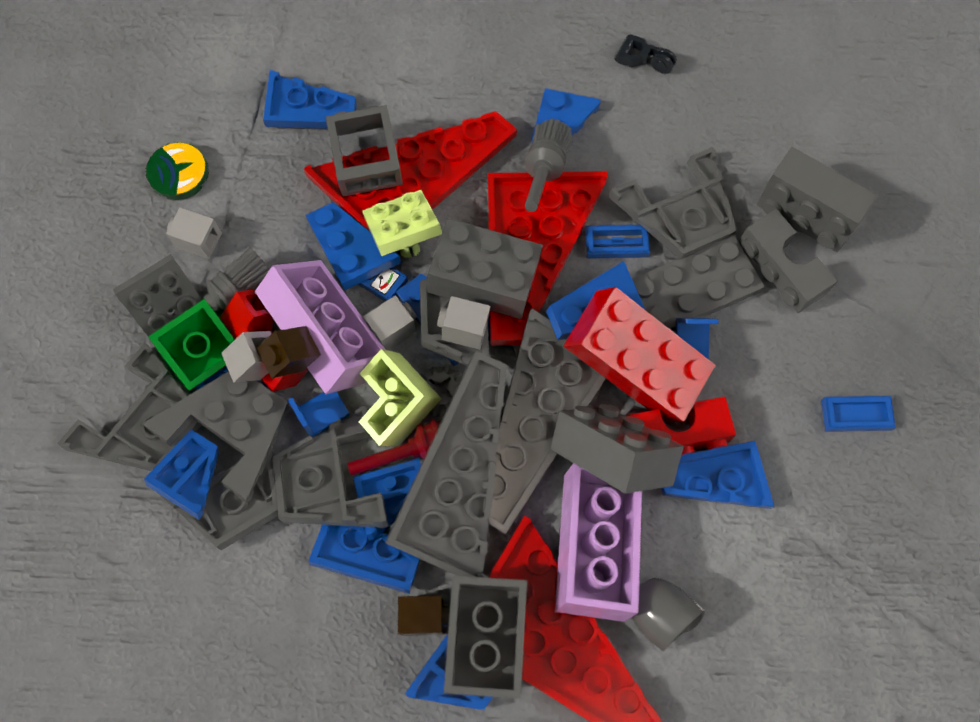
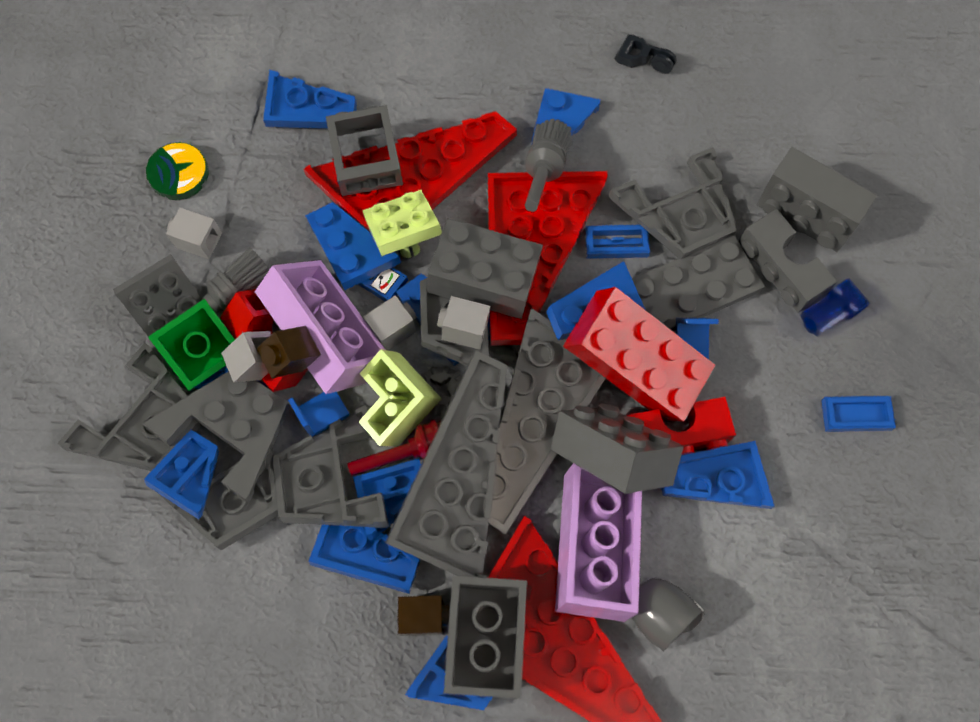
none -> clear blue piece [800,278,871,337]

